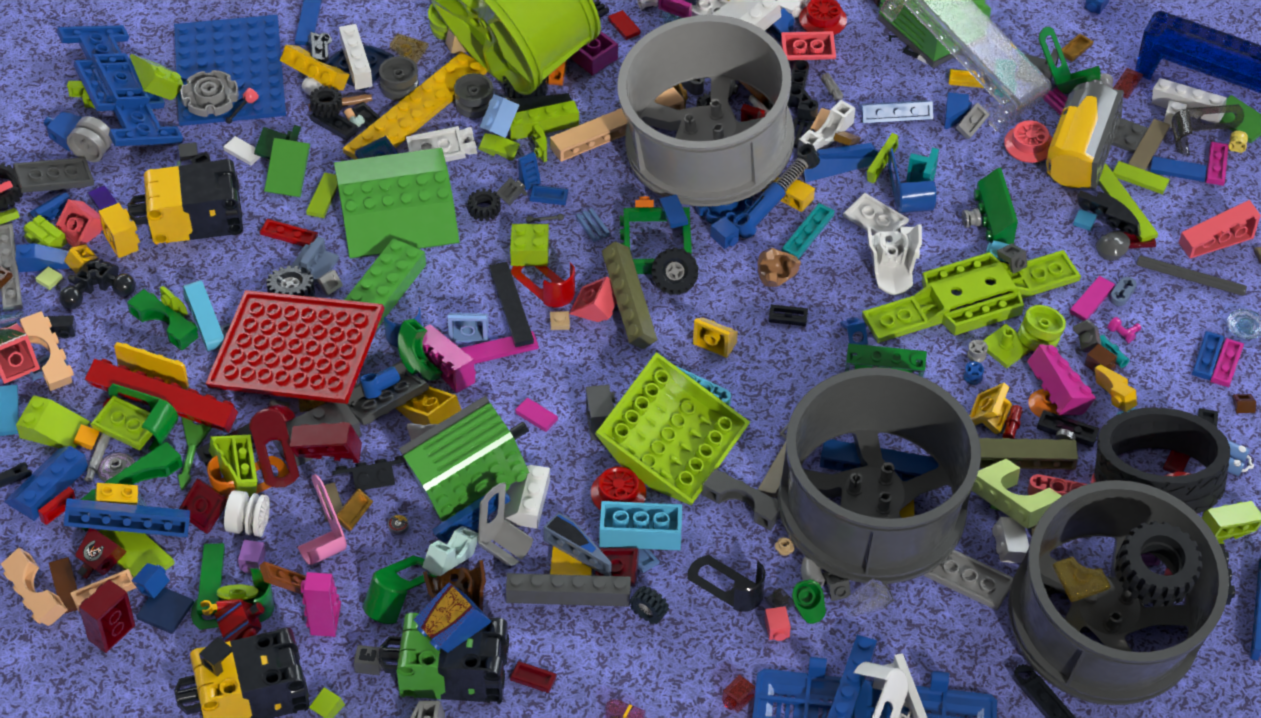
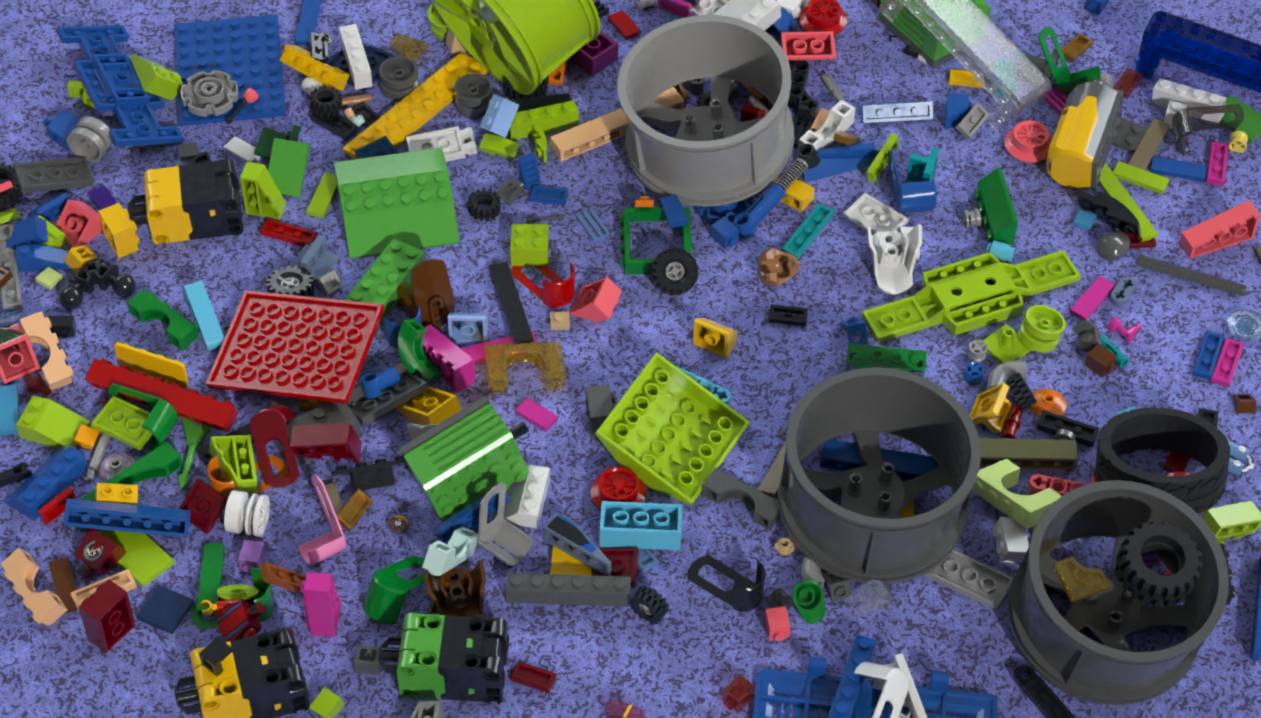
blue brick [131,563,170,598] -> none
lime slope [160,286,188,317] -> none
slope [413,583,491,653] -> none
olive brick [601,241,658,349] -> none
dark grey bracket [997,243,1027,274] -> none
dark pink wedge [1027,345,1096,415] -> none
yellow slope [1095,364,1137,412] -> none
none -> blue slope [6,215,48,250]
none -> clear red piece [25,373,51,396]
none -> lime wedge [240,162,287,220]
none -> reddish brown piece [397,259,455,327]
none -> clear yellow arch [483,342,566,393]
none -> light grey cylinder [986,361,1026,390]
none -> black bush [1006,372,1037,410]

